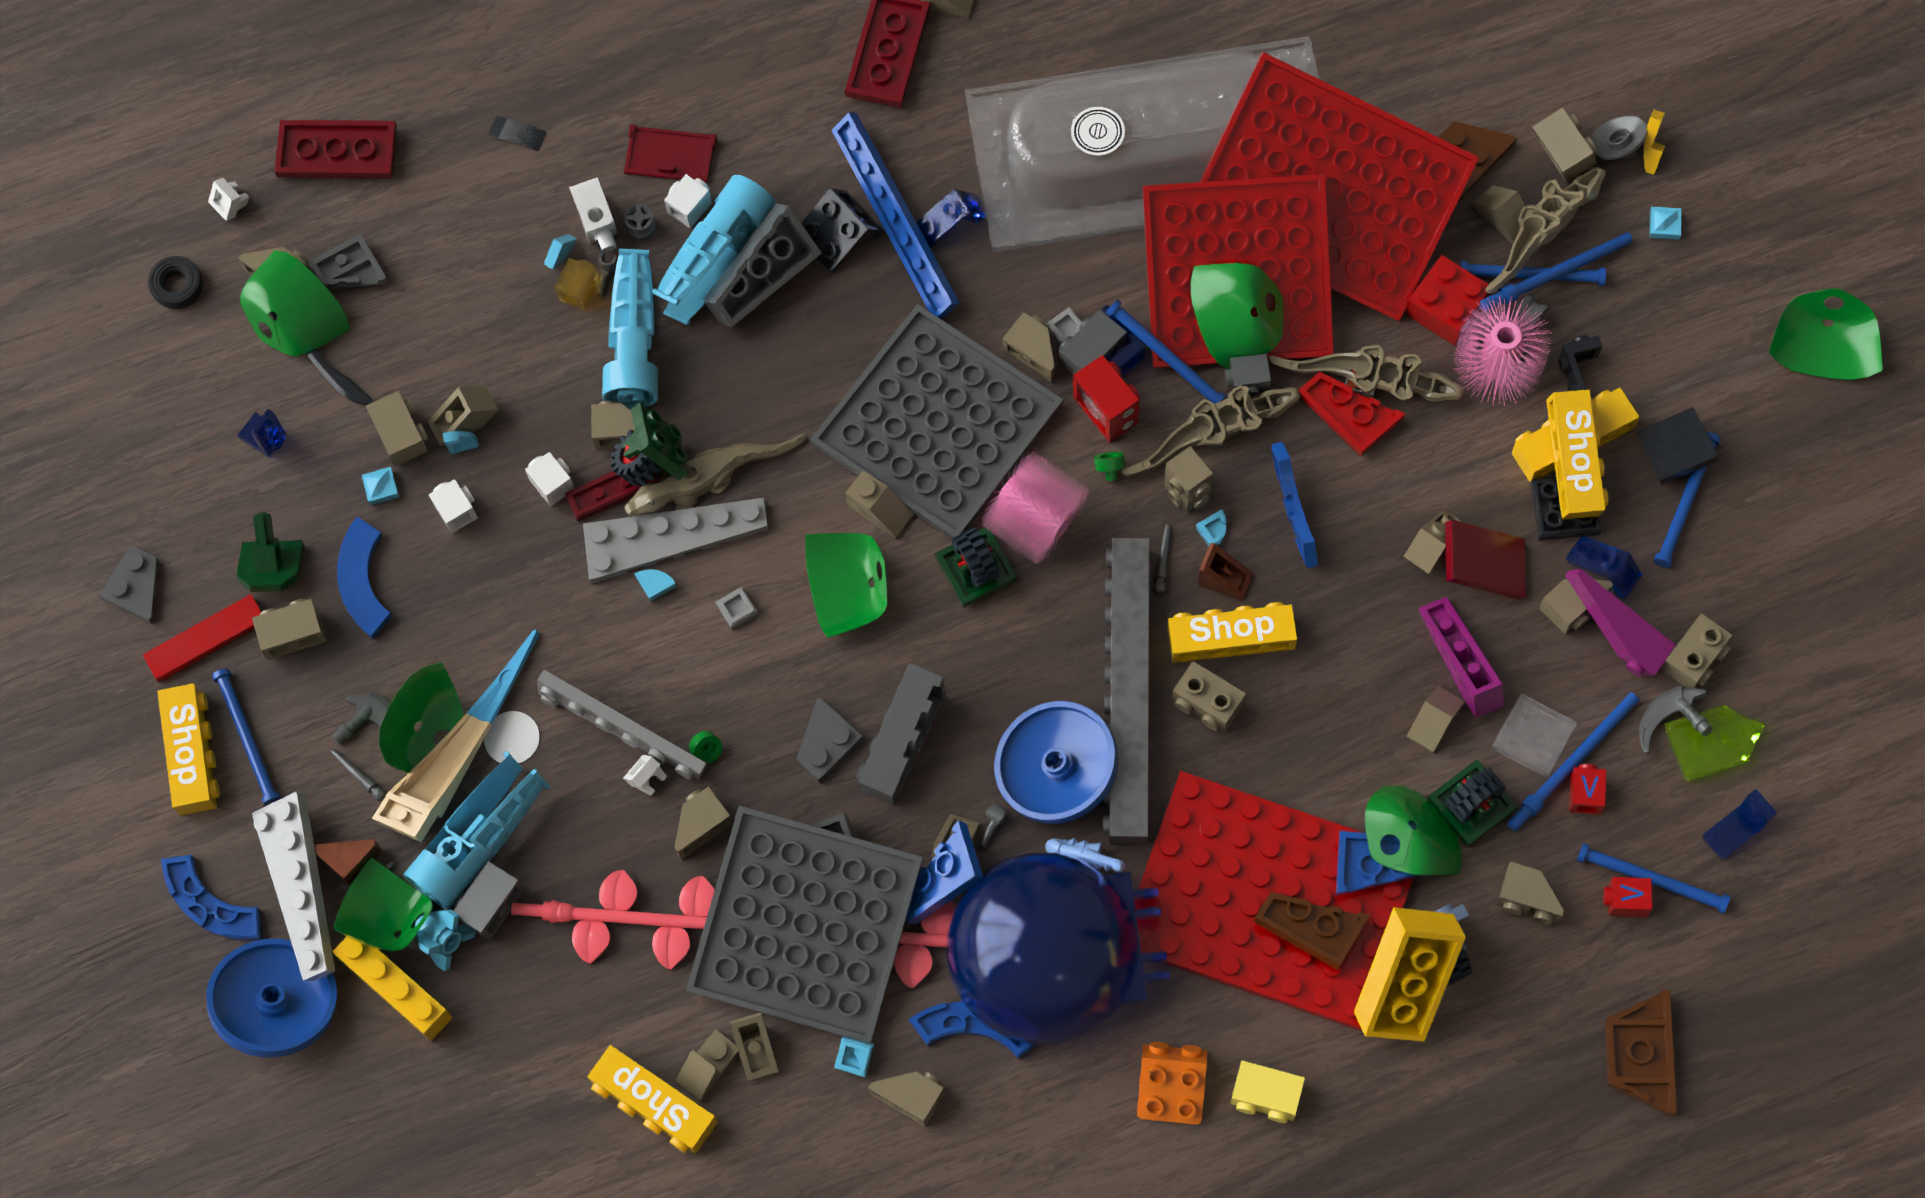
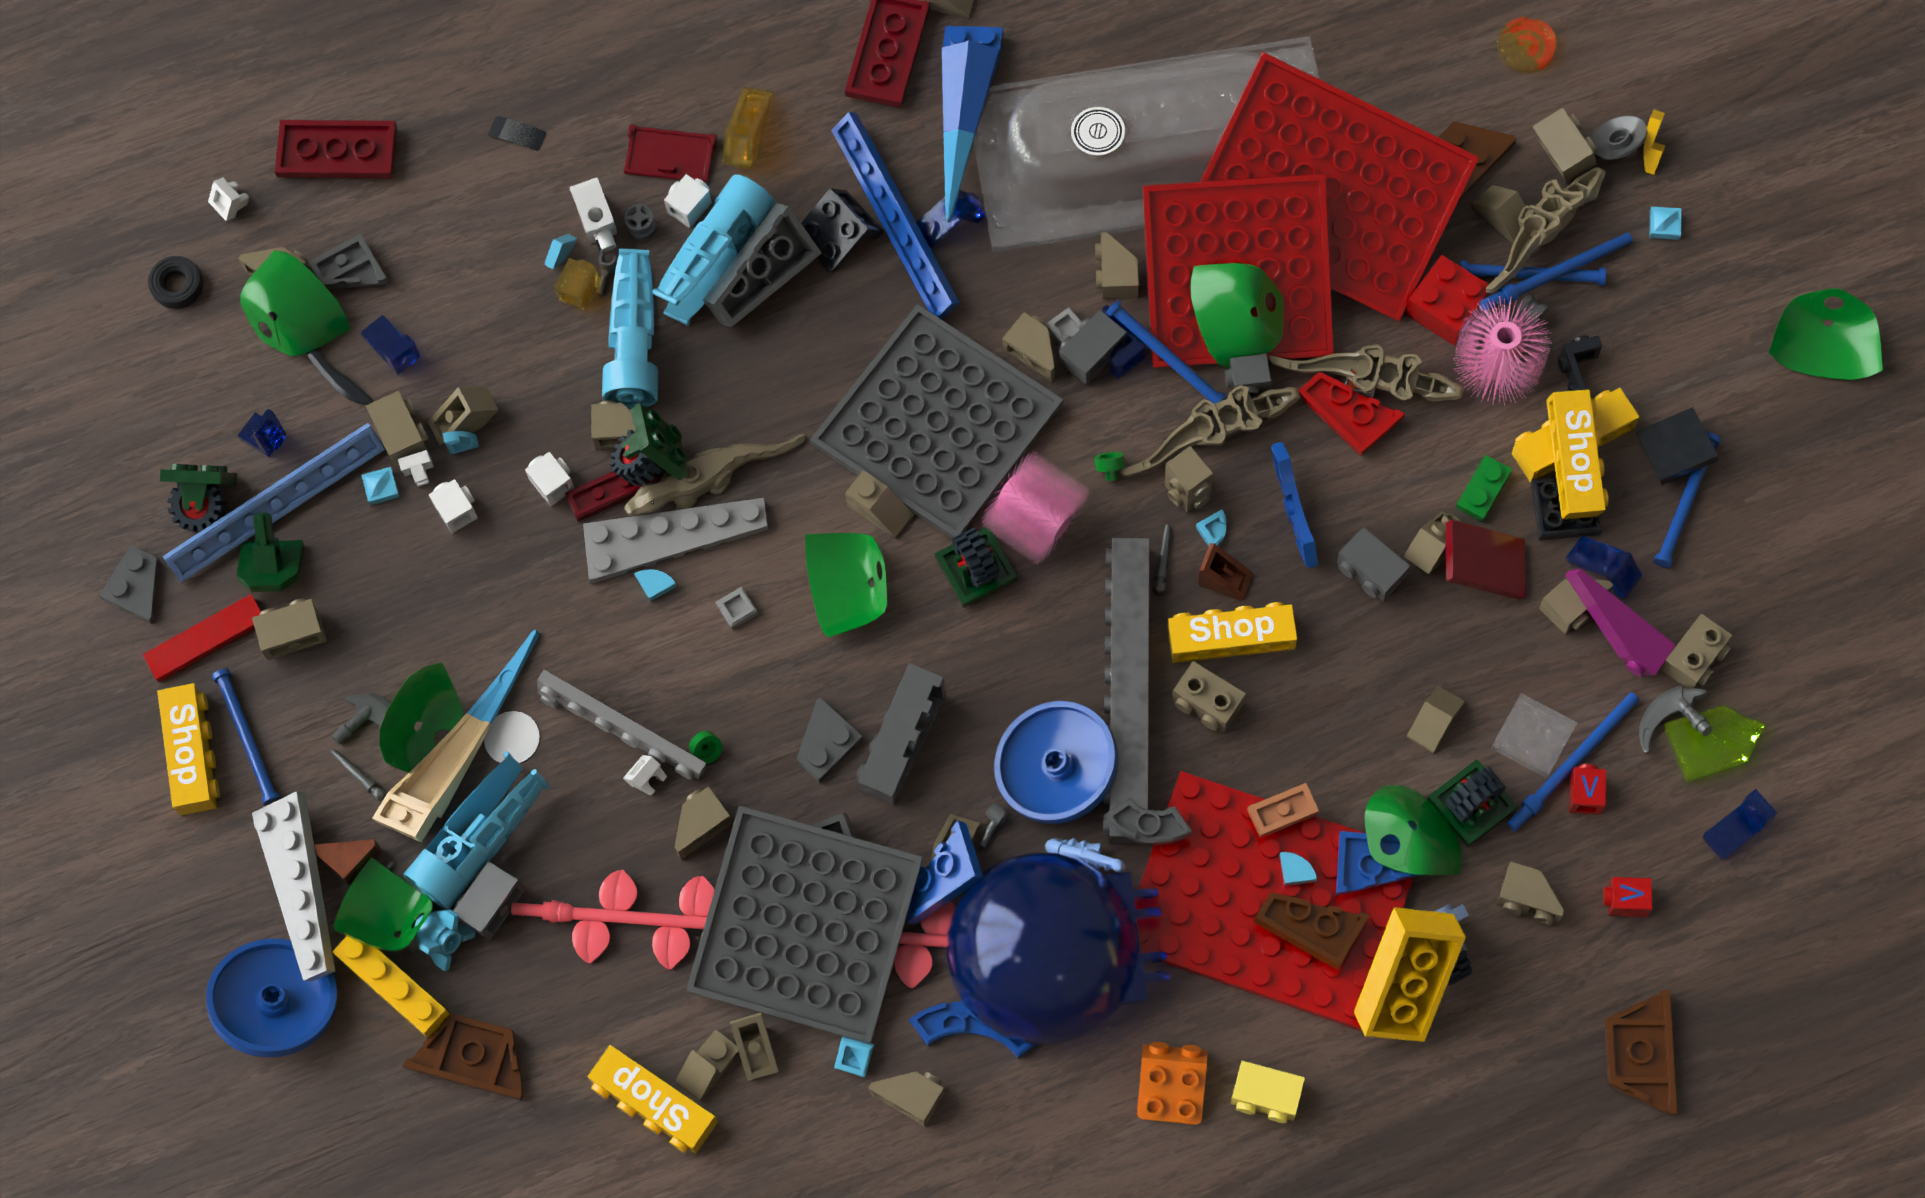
blue tile [161,855,262,941] -> none
blue tile [337,517,392,639] -> none
red piece [1073,355,1140,443] -> none
magenta slope [1418,596,1504,718] -> none
blue bar [1577,843,1730,914] -> none
none -> plate [160,464,237,532]
none -> medium blue tile [162,423,385,583]
none -> clear blue bracket [361,316,421,375]
none -> white tile [398,450,434,487]
none -> reddish brown wing [403,1013,524,1101]
none -> clear yellow slope [723,87,772,169]
none -> blue plate [942,26,1004,224]
none -> dark tan slope [1095,232,1139,299]
none -> dark grey tile [1104,798,1193,845]
none -> nougat plate [1247,783,1319,838]
none -> medium azure tile [1280,852,1317,886]
none -> dark grey brick [1337,527,1410,602]
none -> green plate [1455,455,1512,523]
none -> clear yellow tile [1497,17,1556,73]

